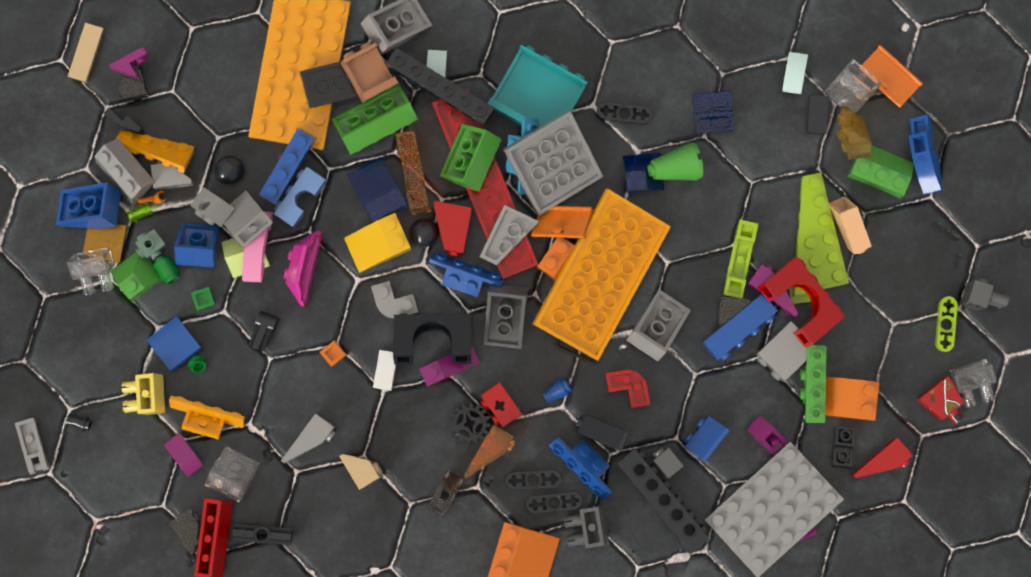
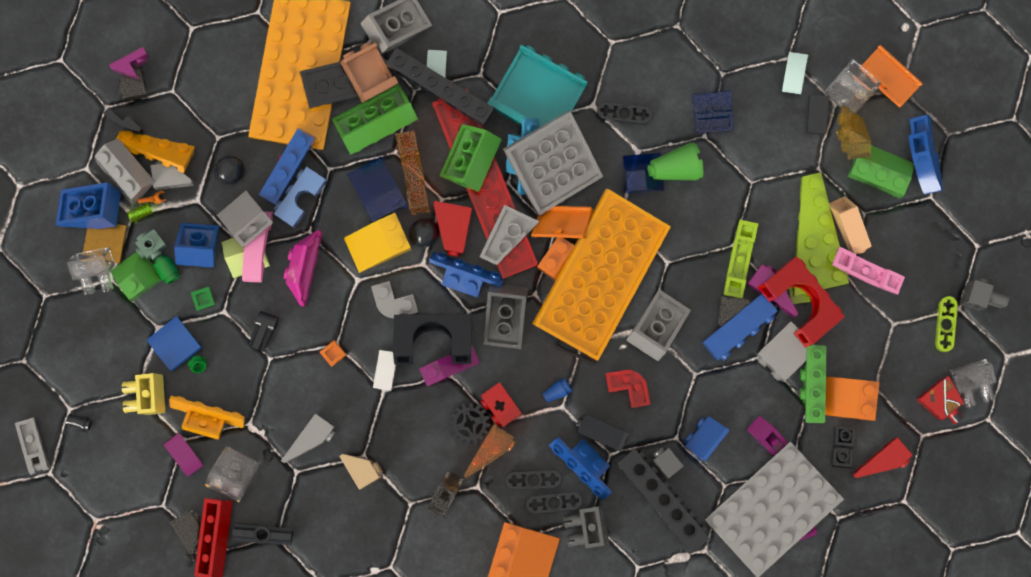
tan tile [68,23,105,83] -> none
light grey brick [190,187,234,227] -> none
none -> bright pink slope [832,247,905,295]

